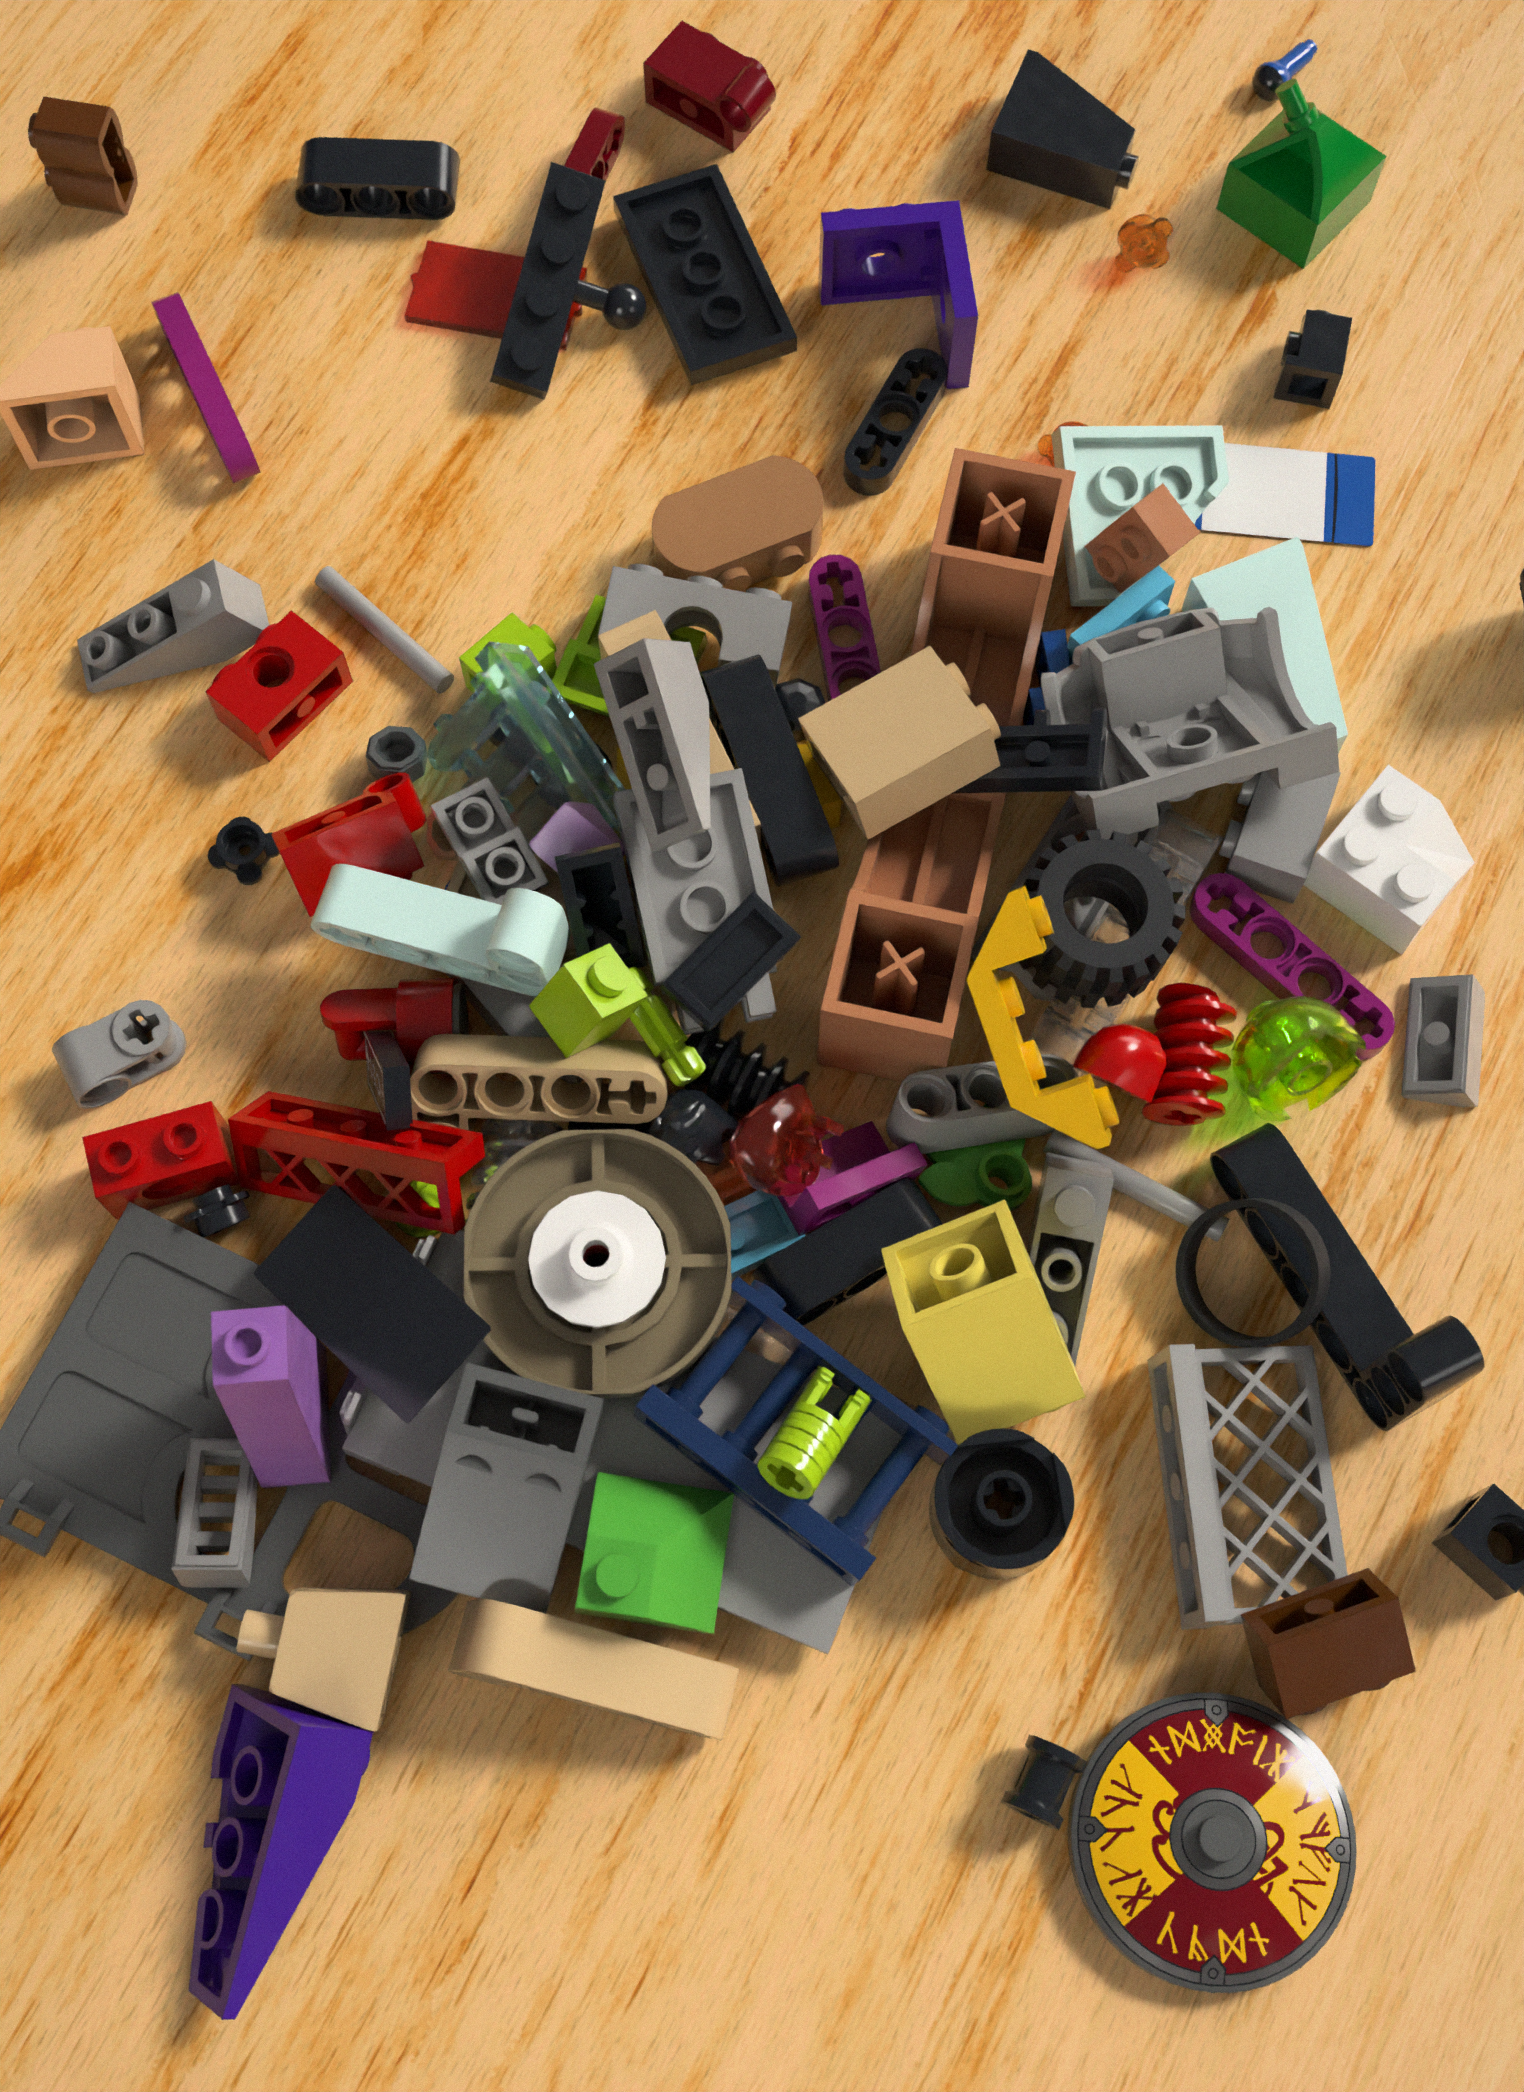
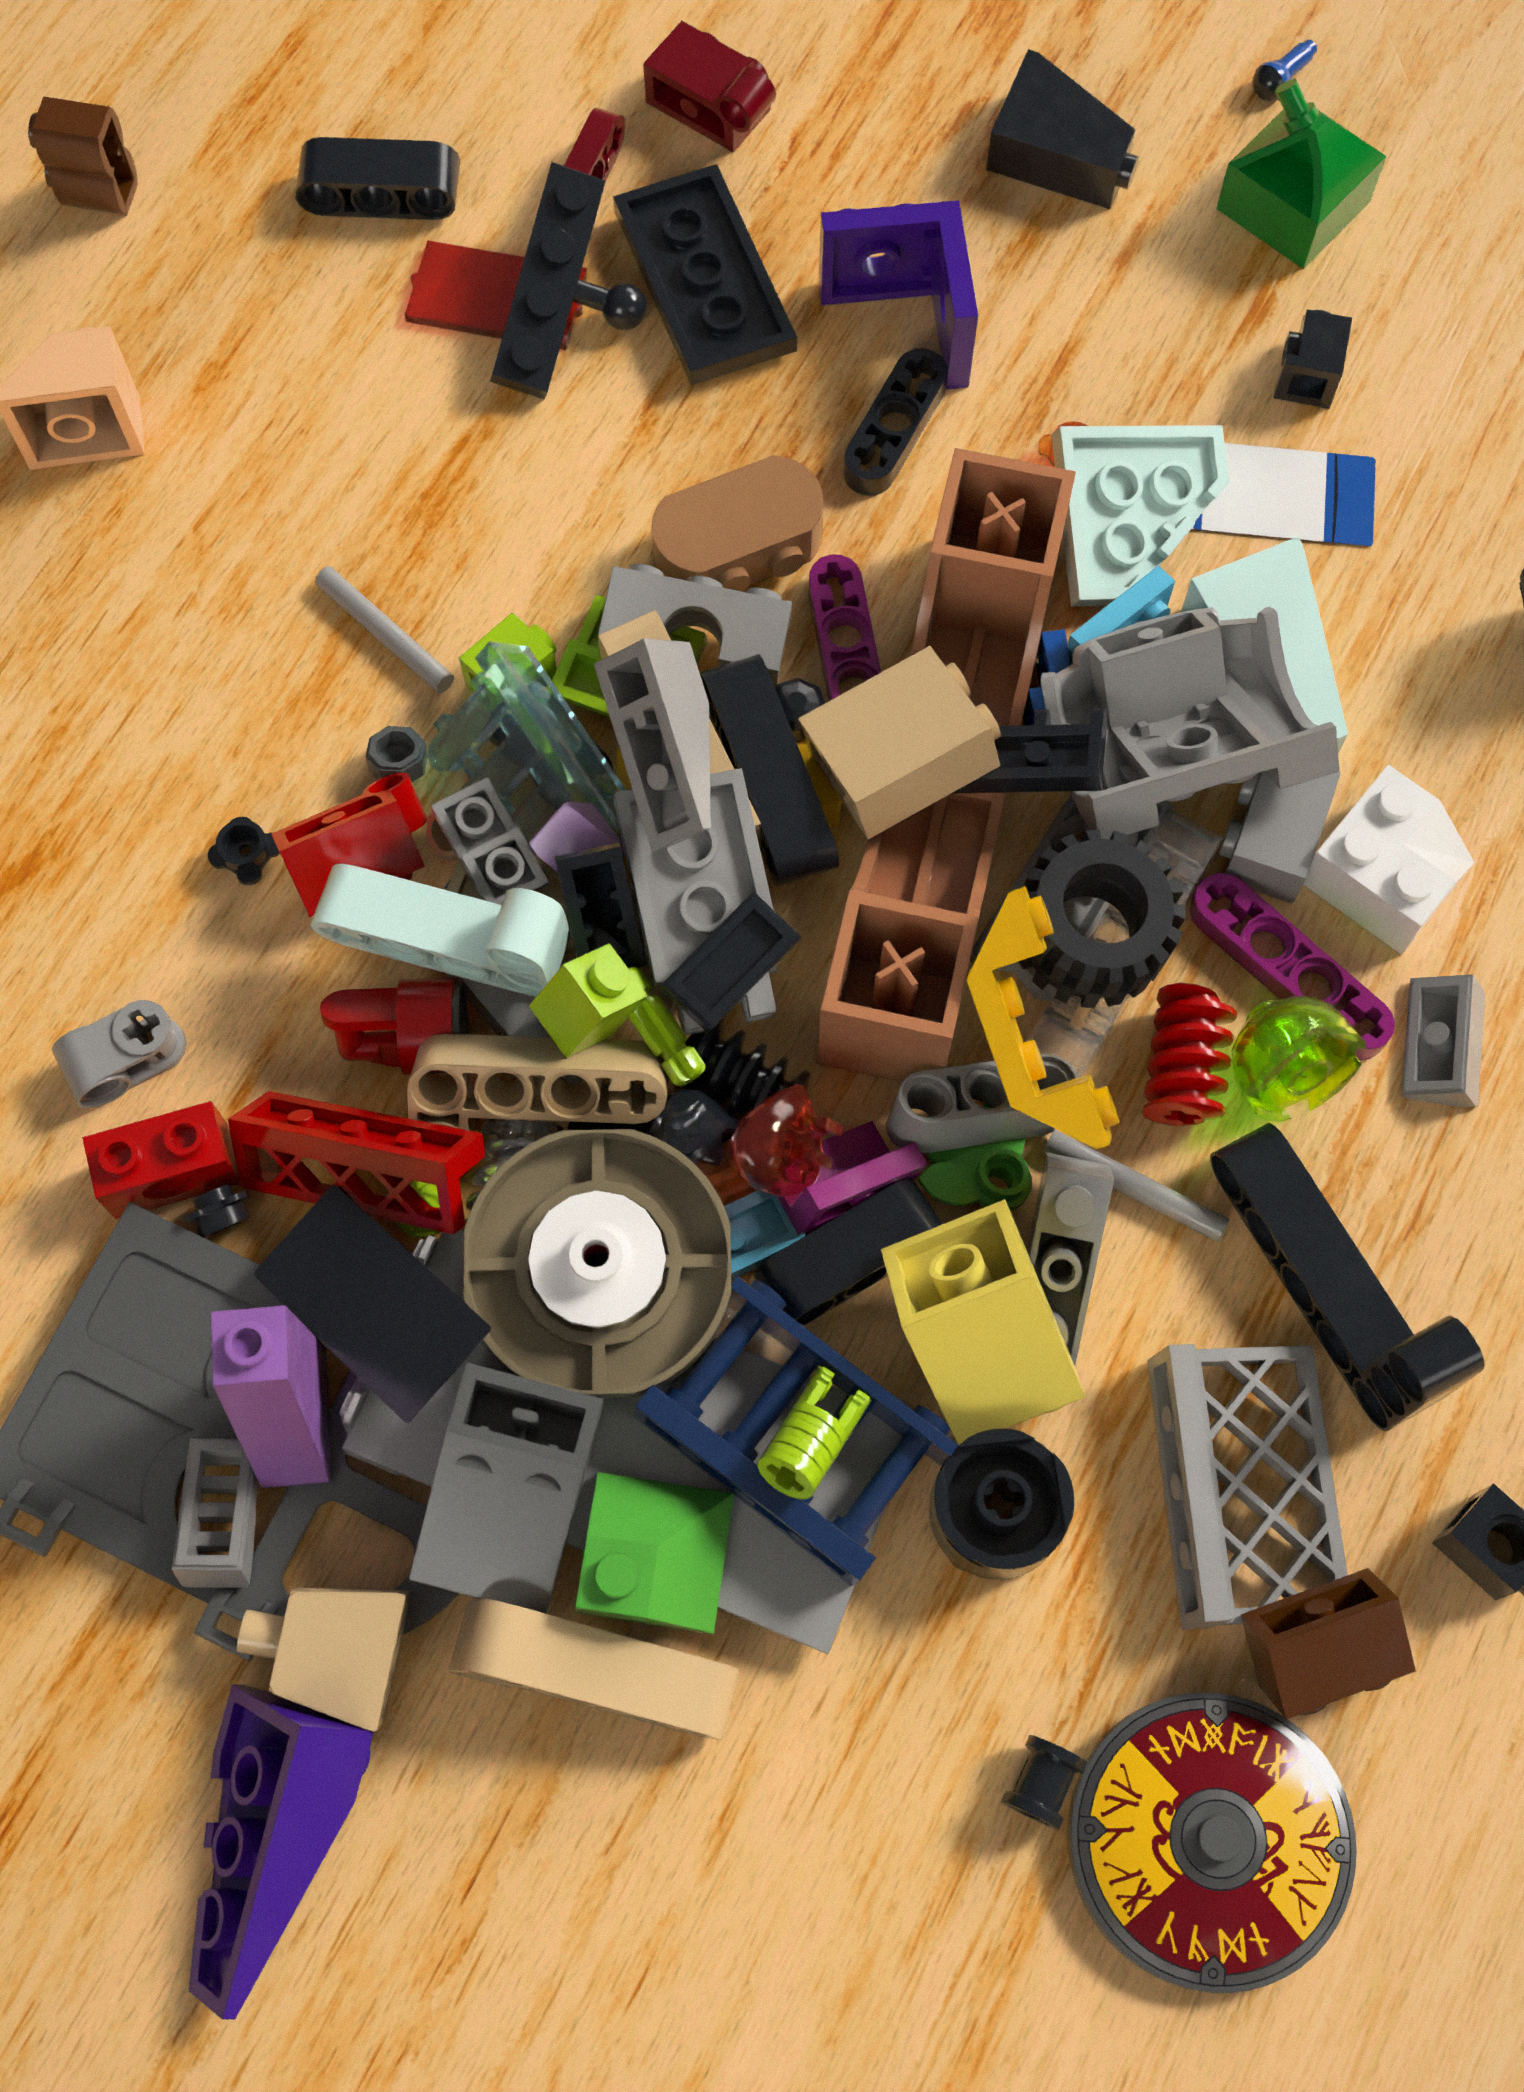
light grey slope [77,559,269,693] -> none
magenta beam [151,292,261,483] -> none
red brick [205,610,353,762] -> none
black tile [364,1030,413,1131] -> none
red piece [1072,1024,1166,1103] -> none
nougat piece [1085,483,1200,594] -> none
clear orange plate [1115,214,1173,273] -> none
black tyre [1176,1198,1331,1348] -> none

